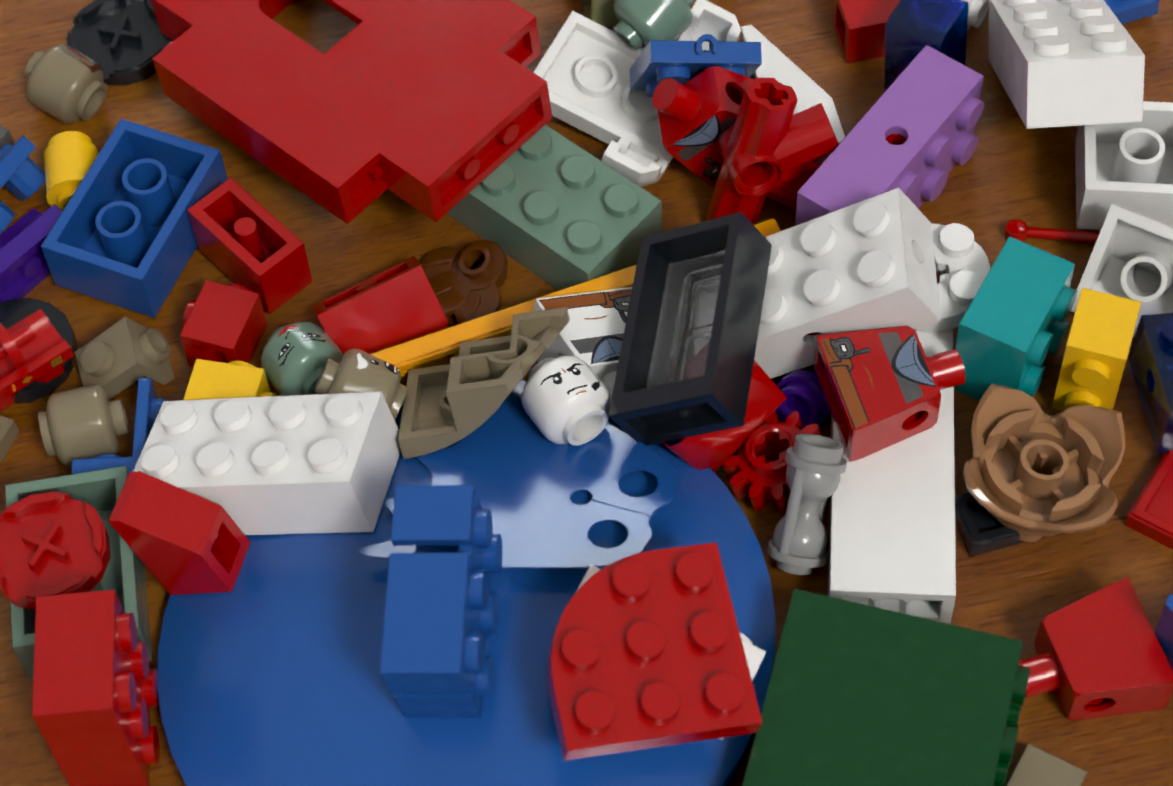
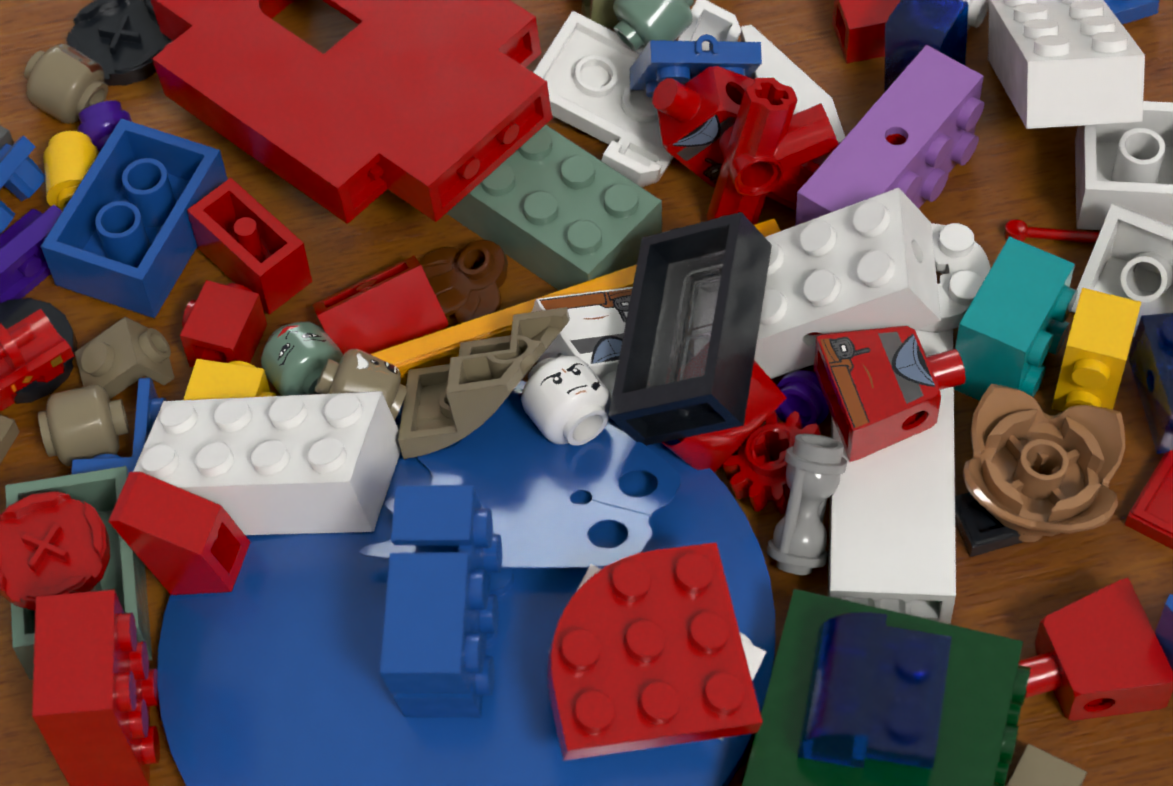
none -> dark purple plate [77,100,132,153]
none -> clear blue brick [797,612,952,769]

